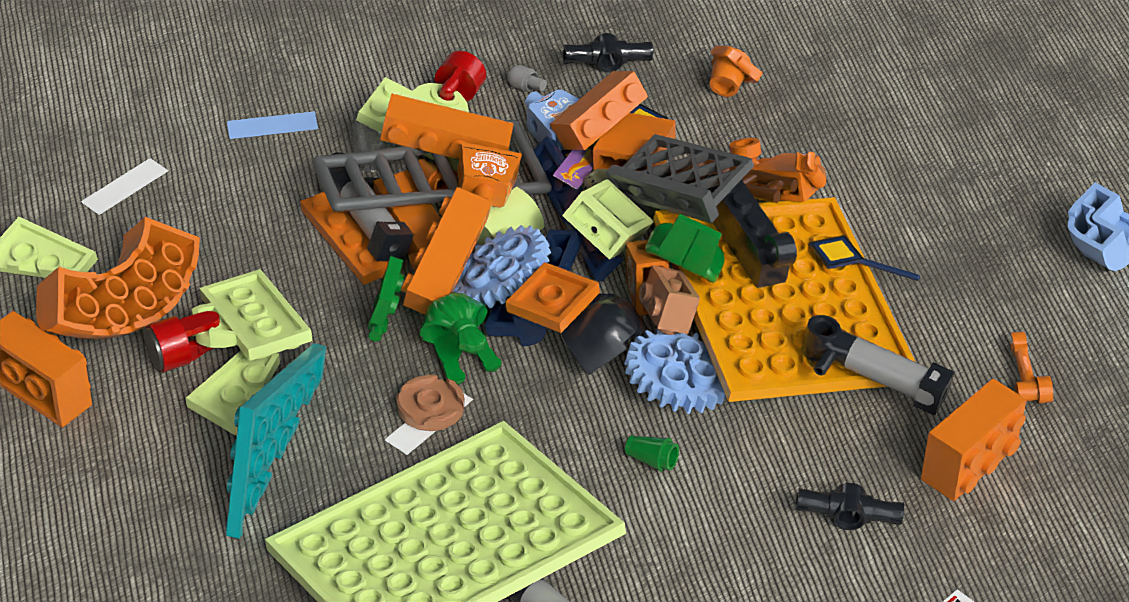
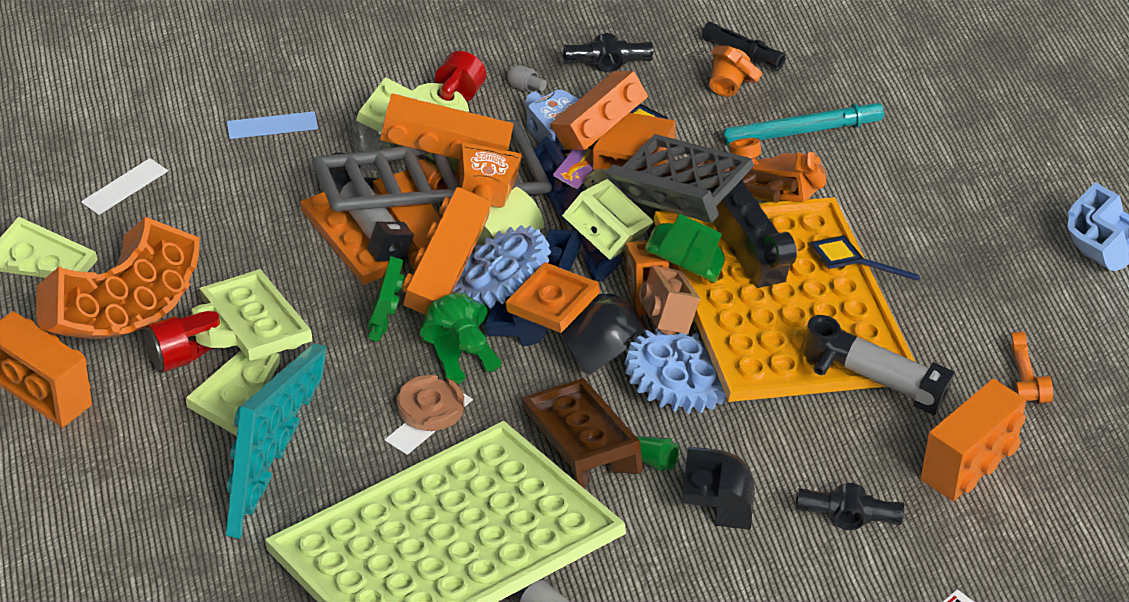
none -> reddish brown plate [521,378,643,489]
none -> black brick [682,447,755,530]
none -> black pin [702,21,786,71]
none -> teal axle [723,103,884,146]

